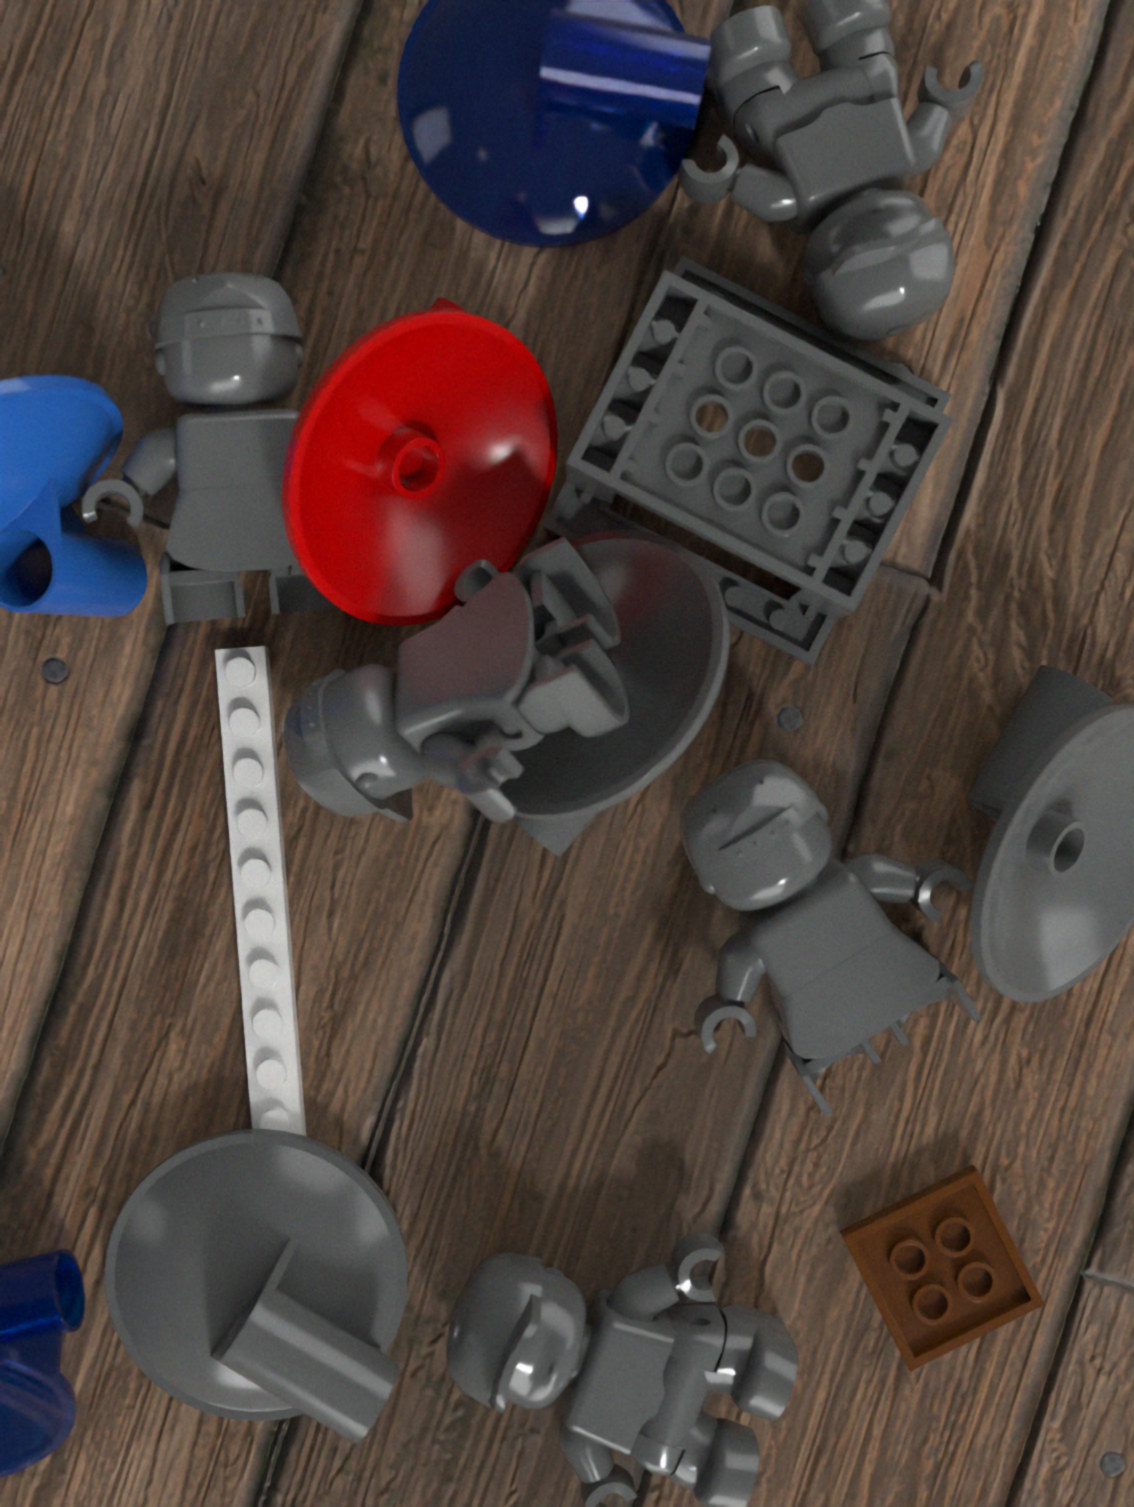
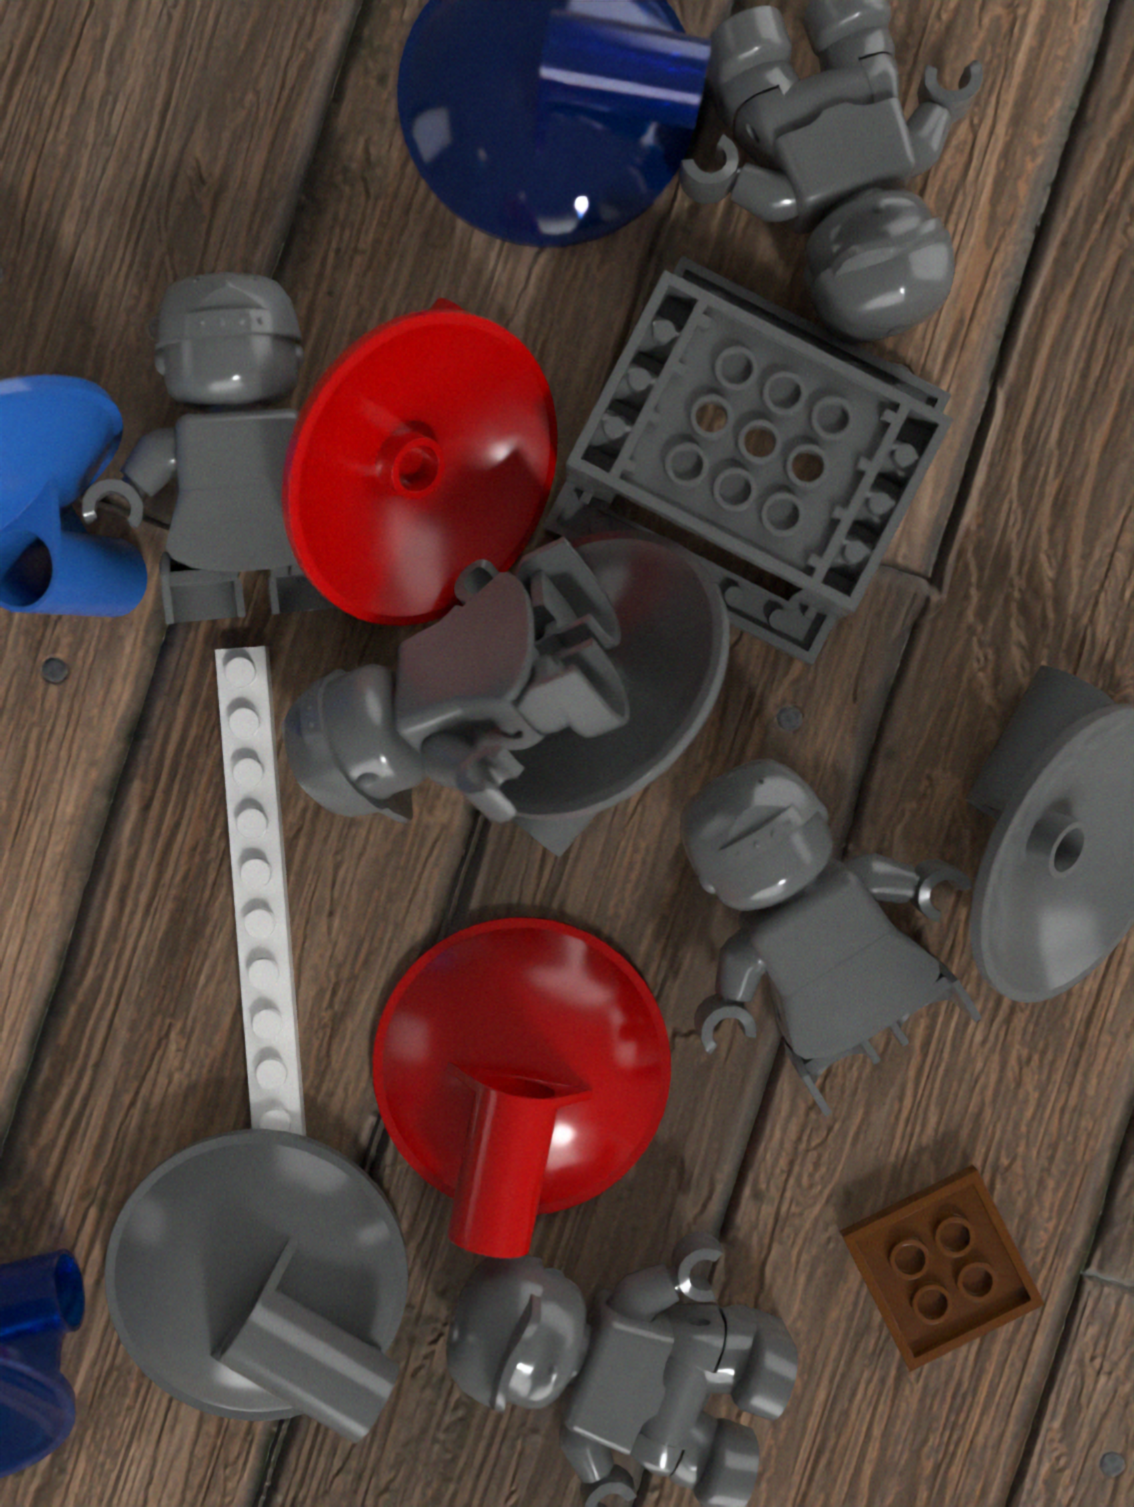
none -> red dish [373,916,671,1258]

